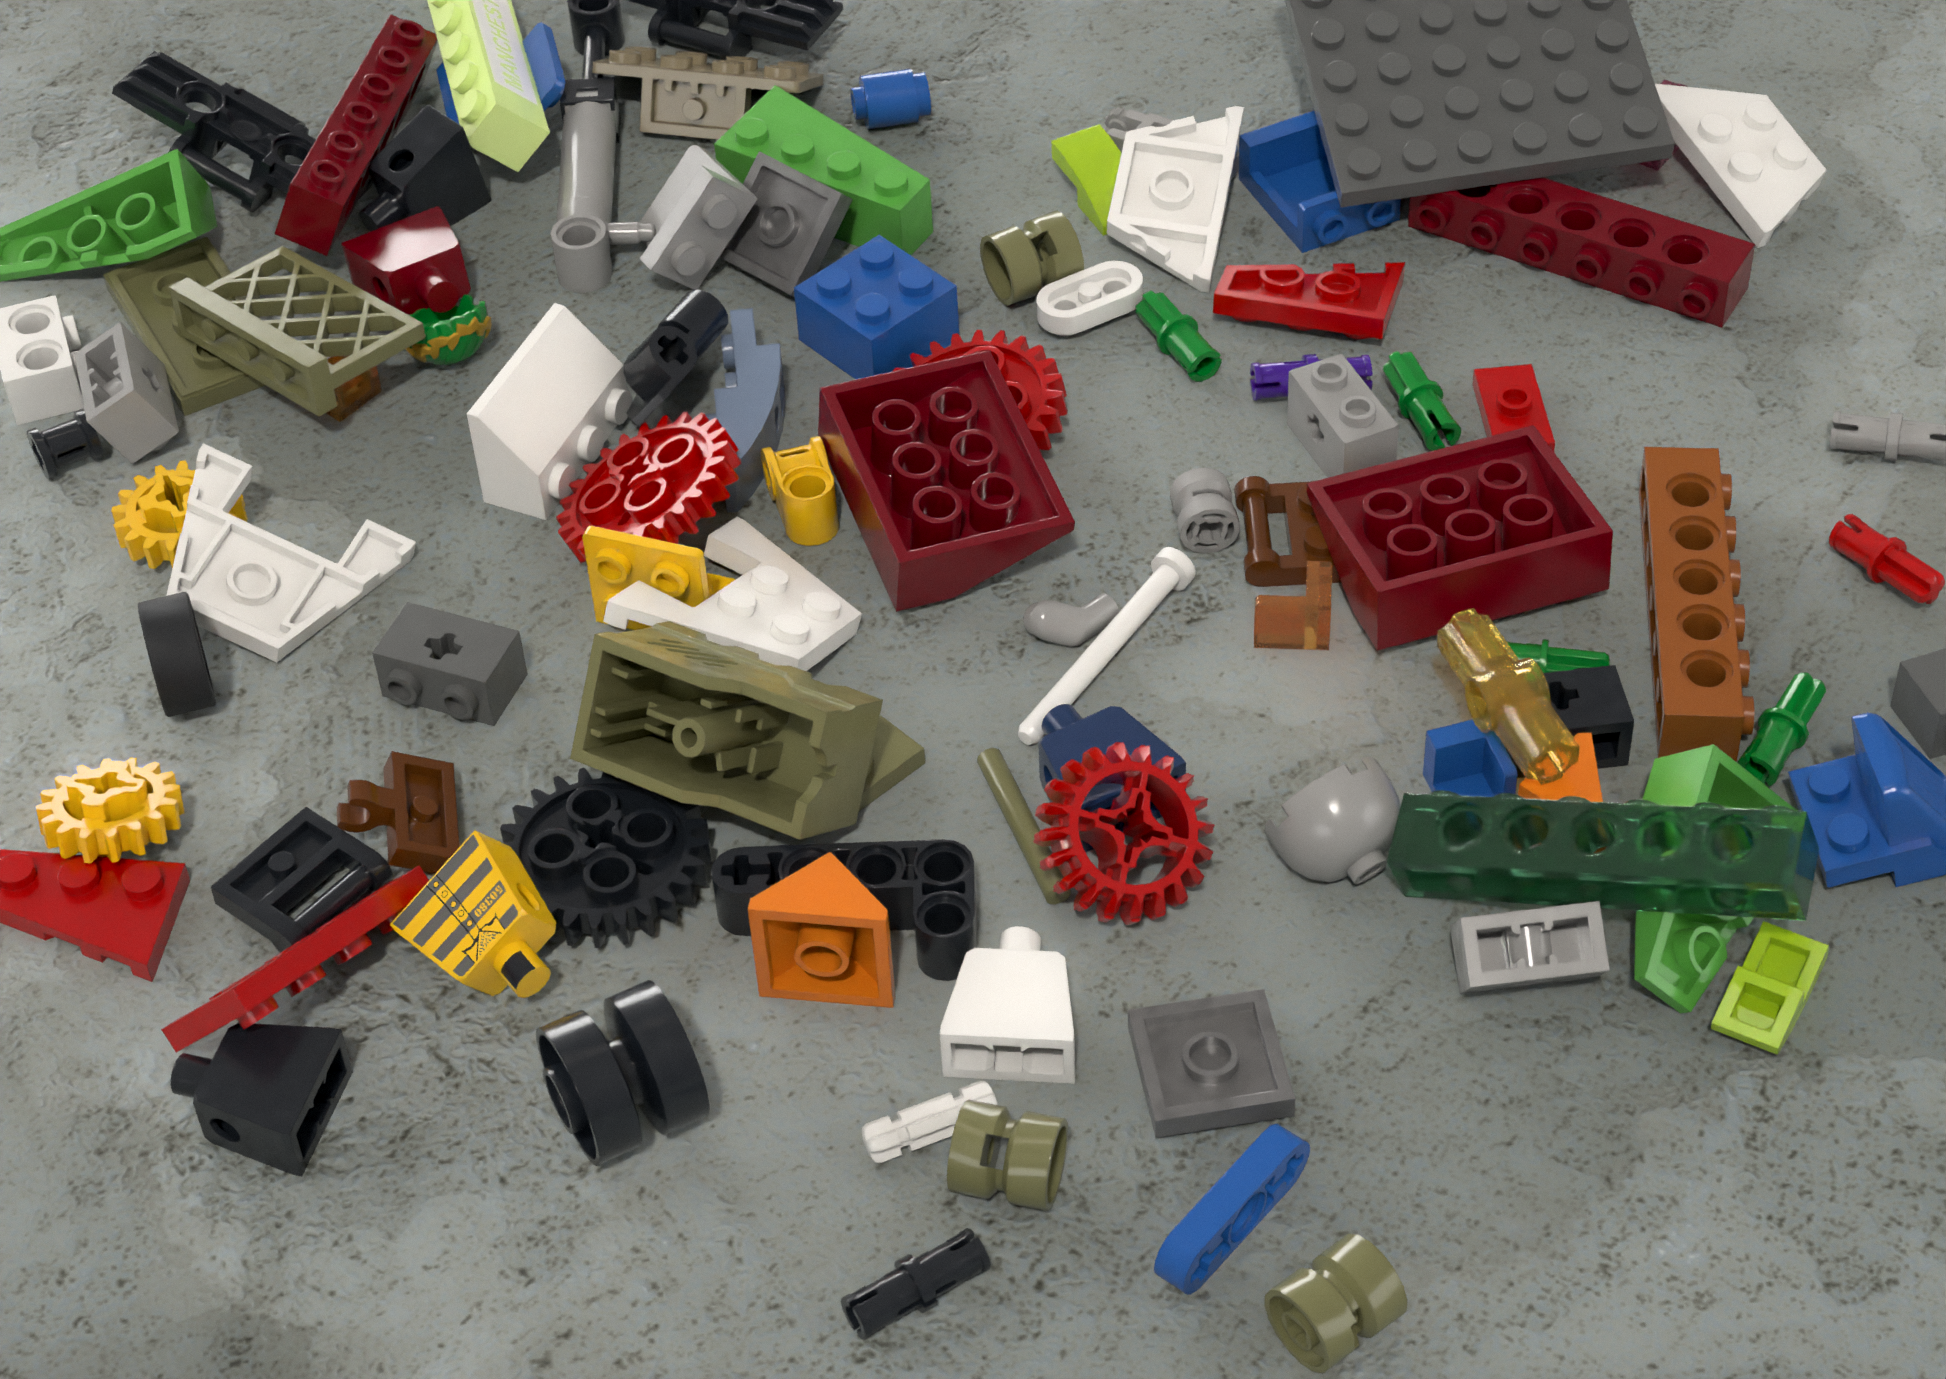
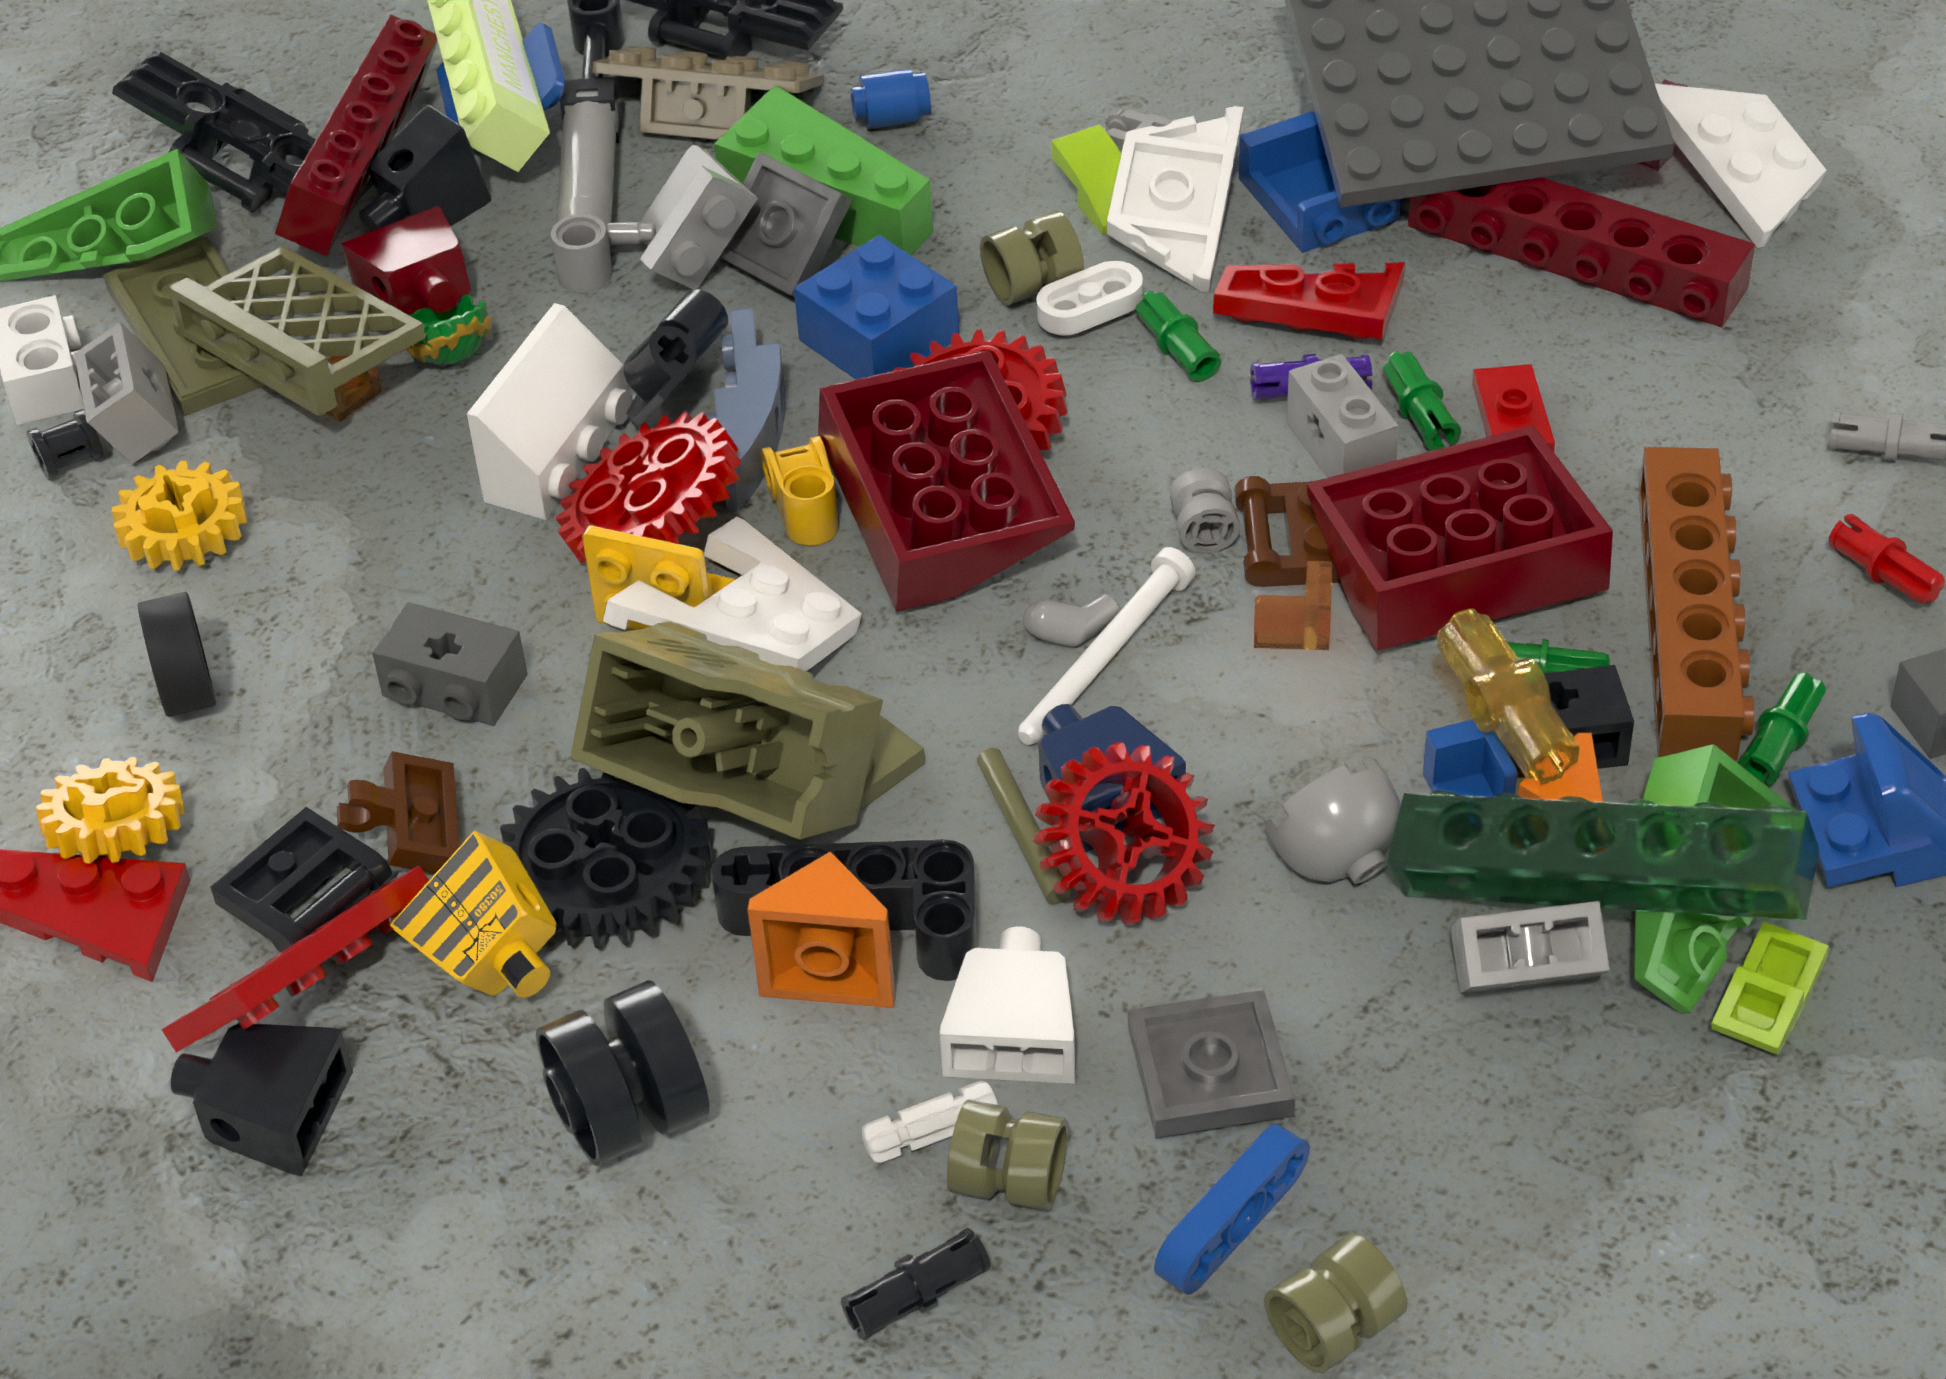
white wing [166,443,416,663] -> none

